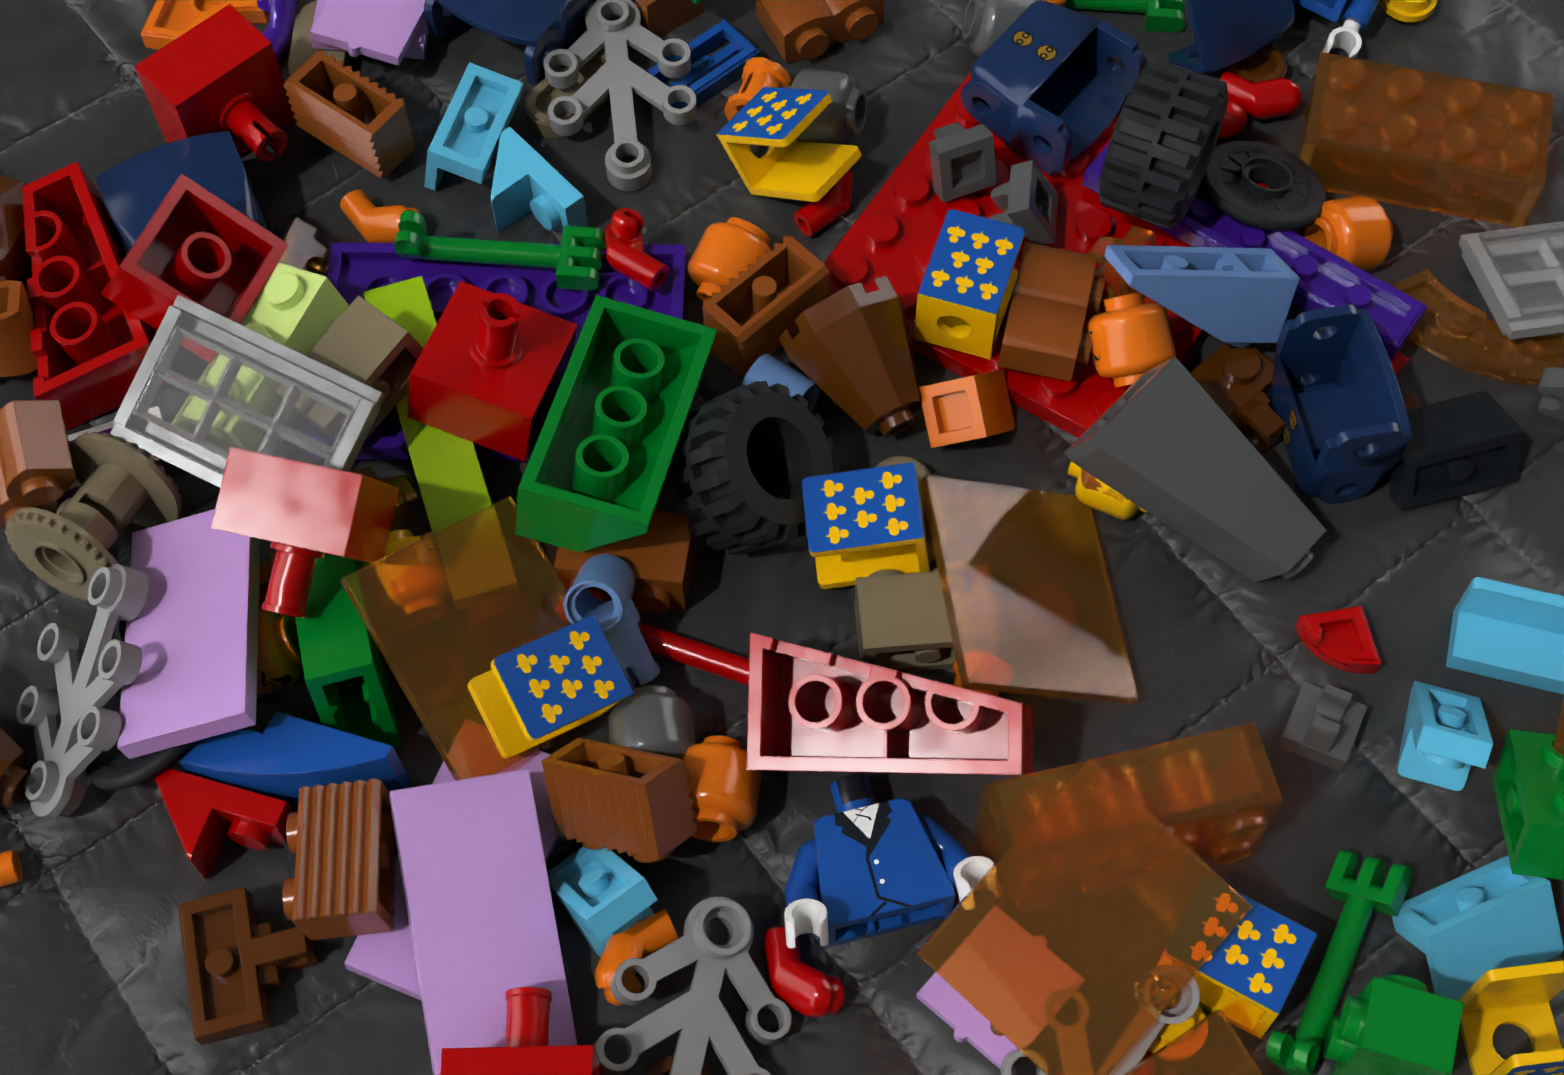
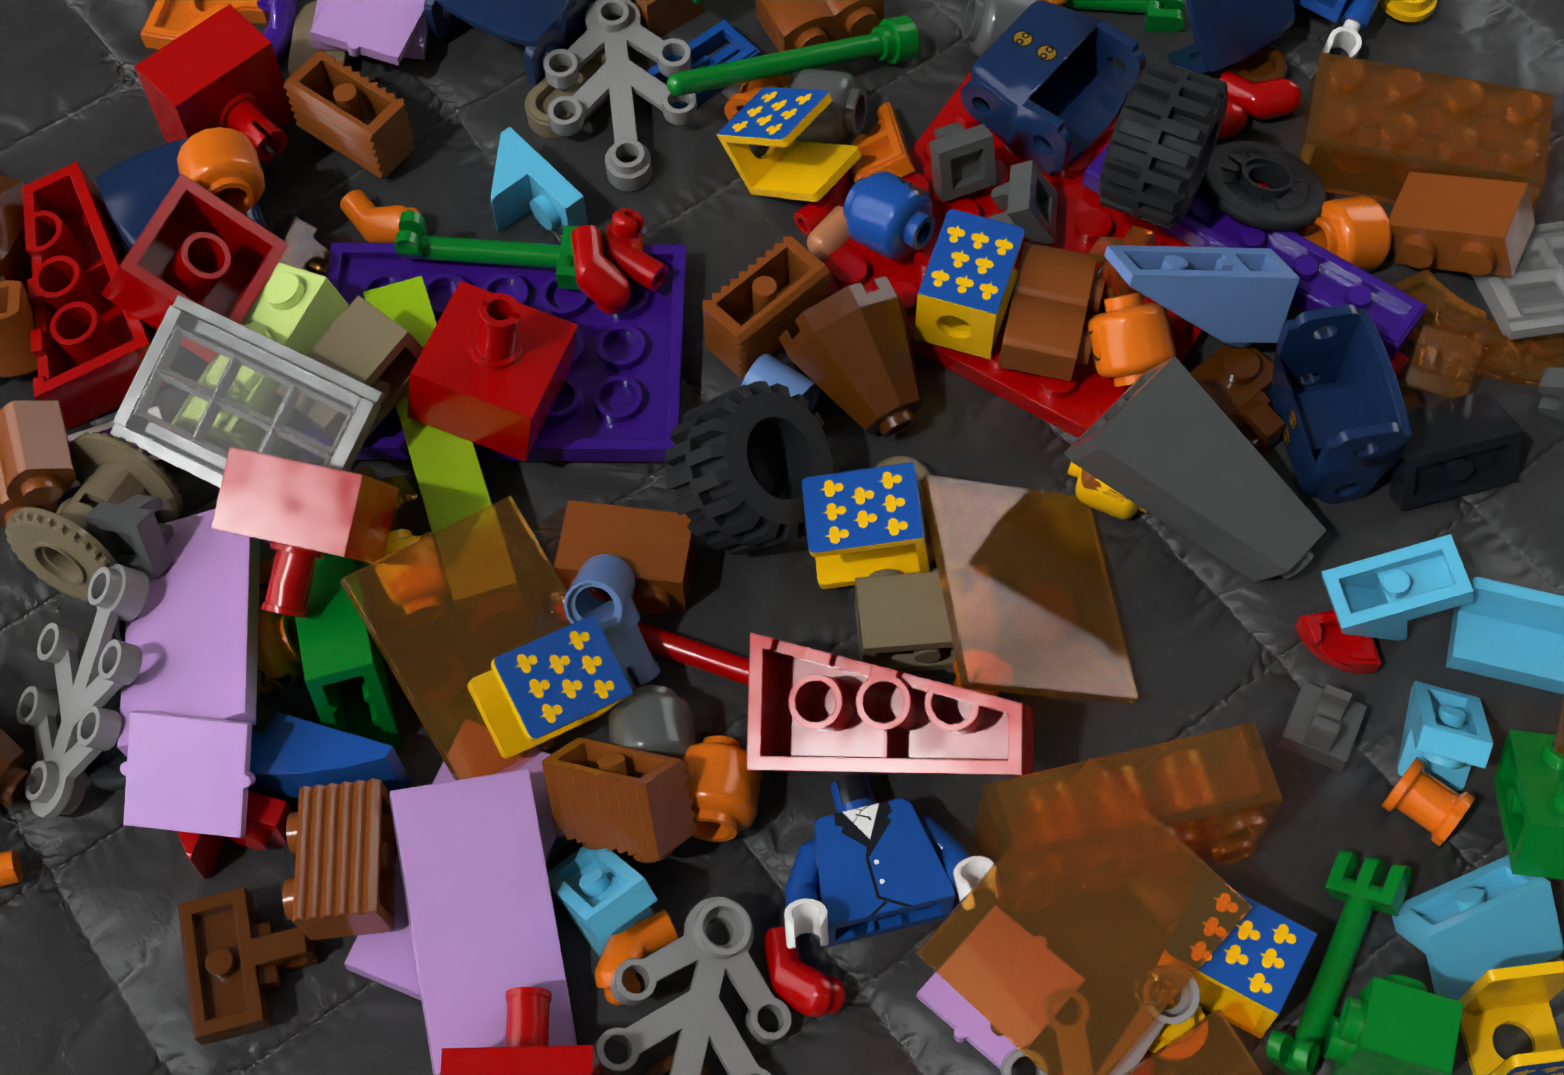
medium azure panel [424,62,523,191] -> none
green slope [515,295,717,552] -> none
orange head [688,217,772,300] -> none
orange panel [918,369,1015,448] -> none
none -> dark grey tile [85,494,174,578]
none -> lavender piece [120,710,256,838]
none -> orange head [177,127,265,214]
none -> red arm [571,225,631,315]
none -> green piece [667,15,919,96]
none -> nougat piece [807,205,851,261]
none -> blue head [843,171,935,260]
none -> orange tile [851,102,915,183]
none -> medium azure slope [1321,534,1474,641]
none -> orange bush [1381,757,1475,847]
none -> dark orange brick [1388,172,1535,278]
none -> clear orange tile [1402,325,1484,399]

